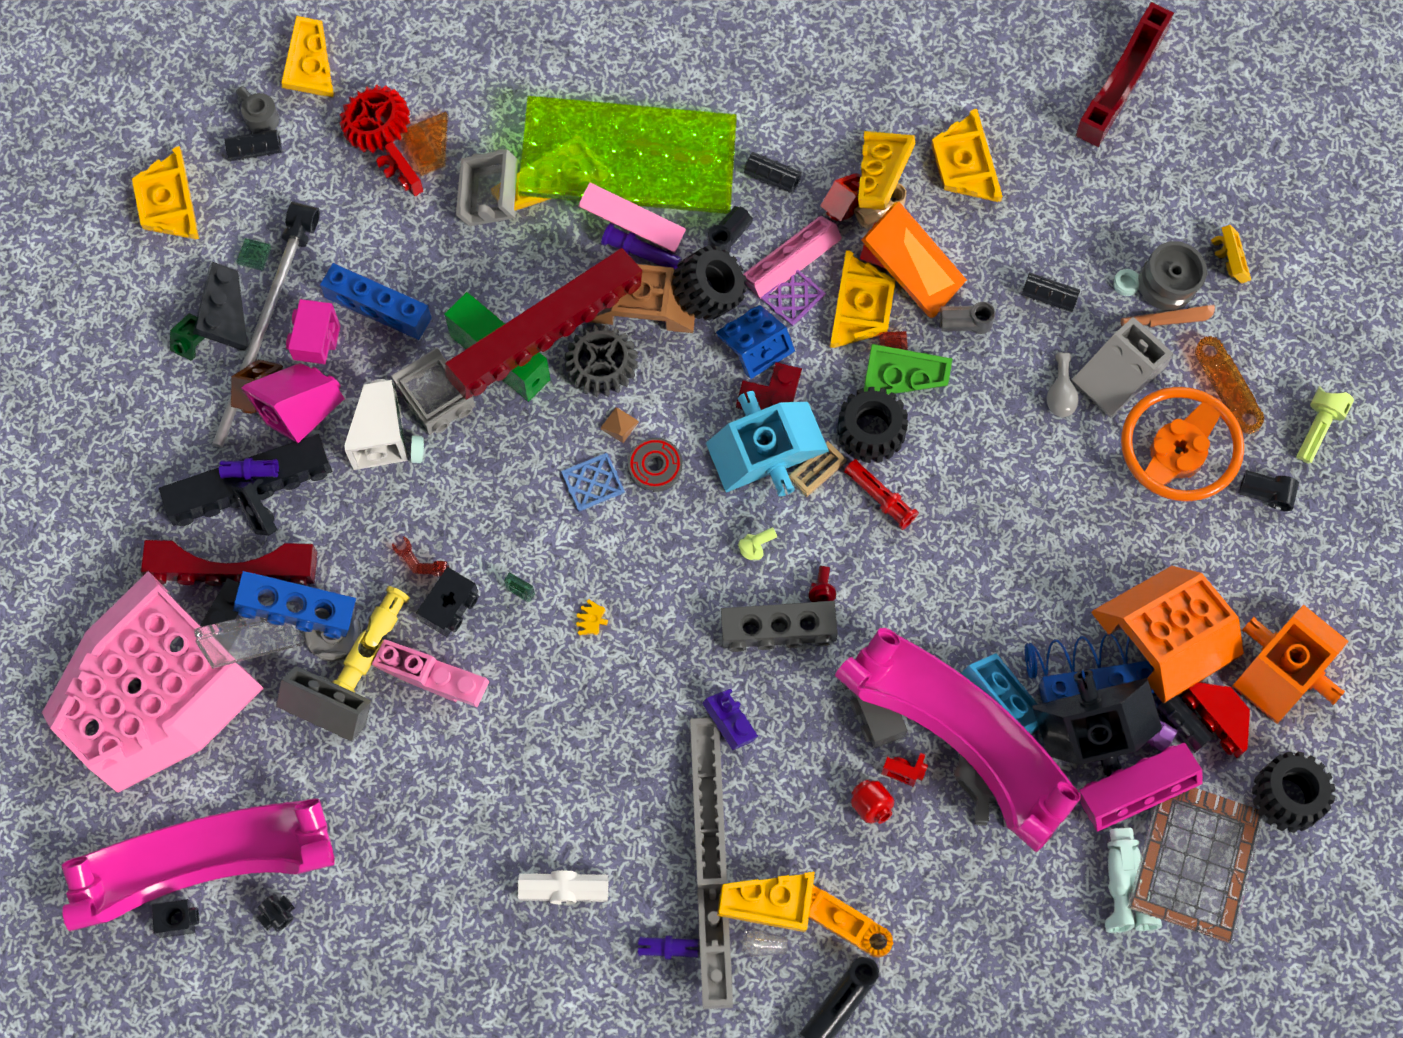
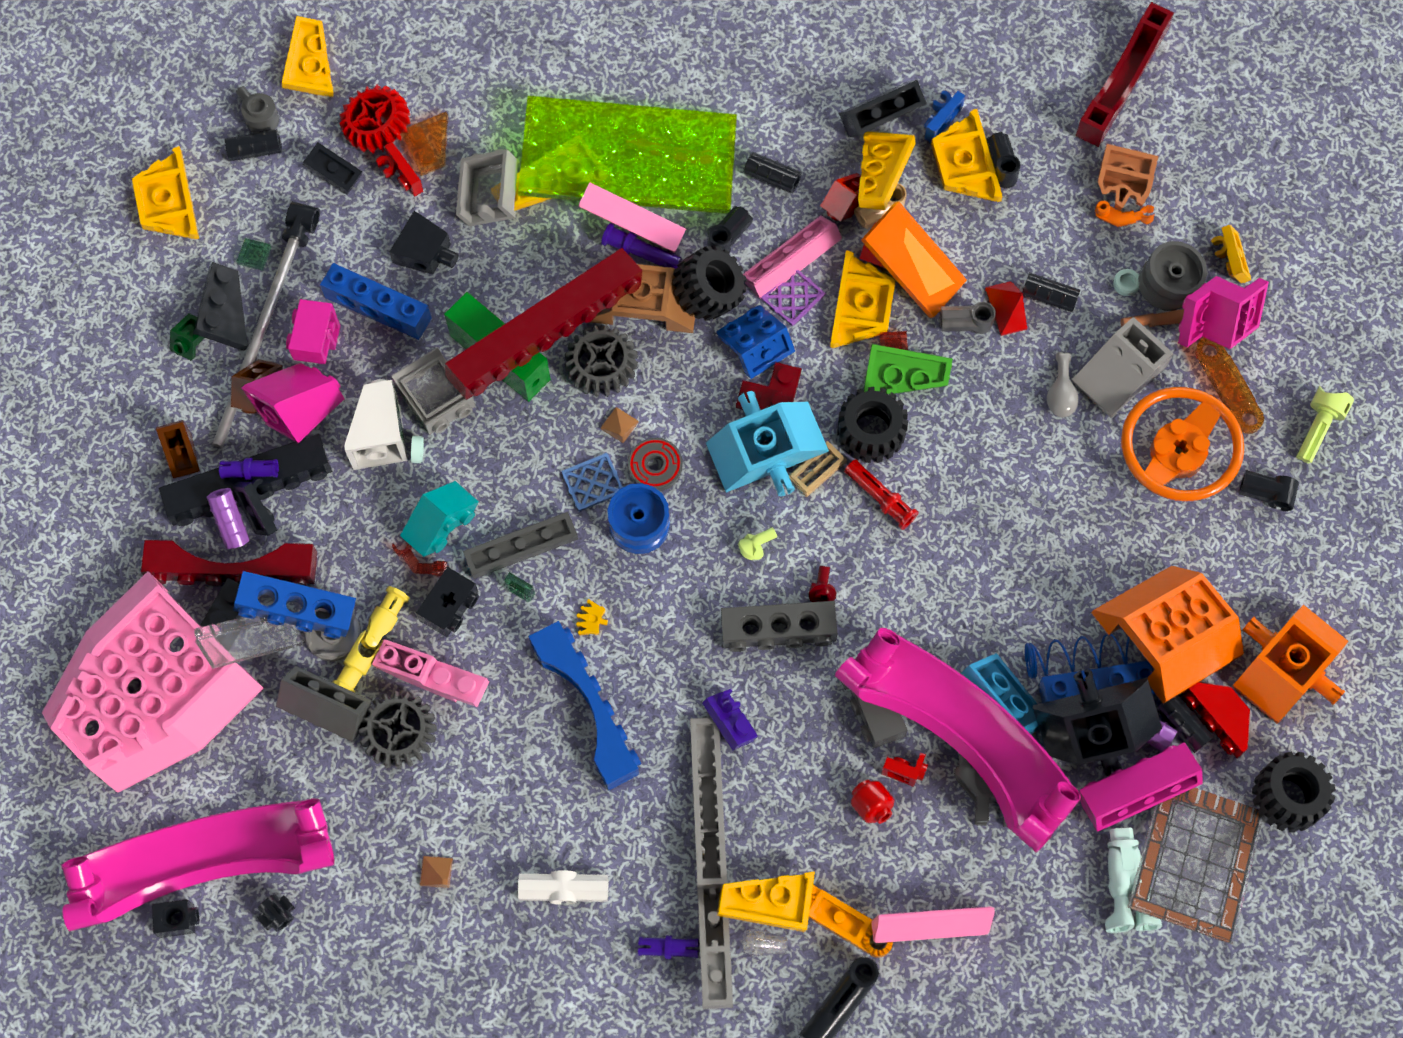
none -> reddish brown slope [156,420,200,478]
none -> medium lavender axle [207,488,250,549]
none -> black plate [303,142,363,195]
none -> dark grey gear [358,691,437,769]
none -> black torso [389,211,459,274]
none -> teal brick [400,481,479,557]
none -> medium nougat slope [420,856,453,888]
none -> dark grey plate [463,512,578,579]
none -> blue arch [528,621,641,791]
none -> blue wheel [607,483,670,554]
none -> black brick [839,80,927,137]
none -> bright pink slope [871,906,995,943]
none -> blue plate [924,90,965,143]
none -> red slope [985,281,1027,336]
none -> black piece [986,132,1020,188]
none -> orange arm [1095,201,1154,227]
none -> nougat plate [1098,144,1159,210]
none -> dark pink bracket [1178,276,1269,349]

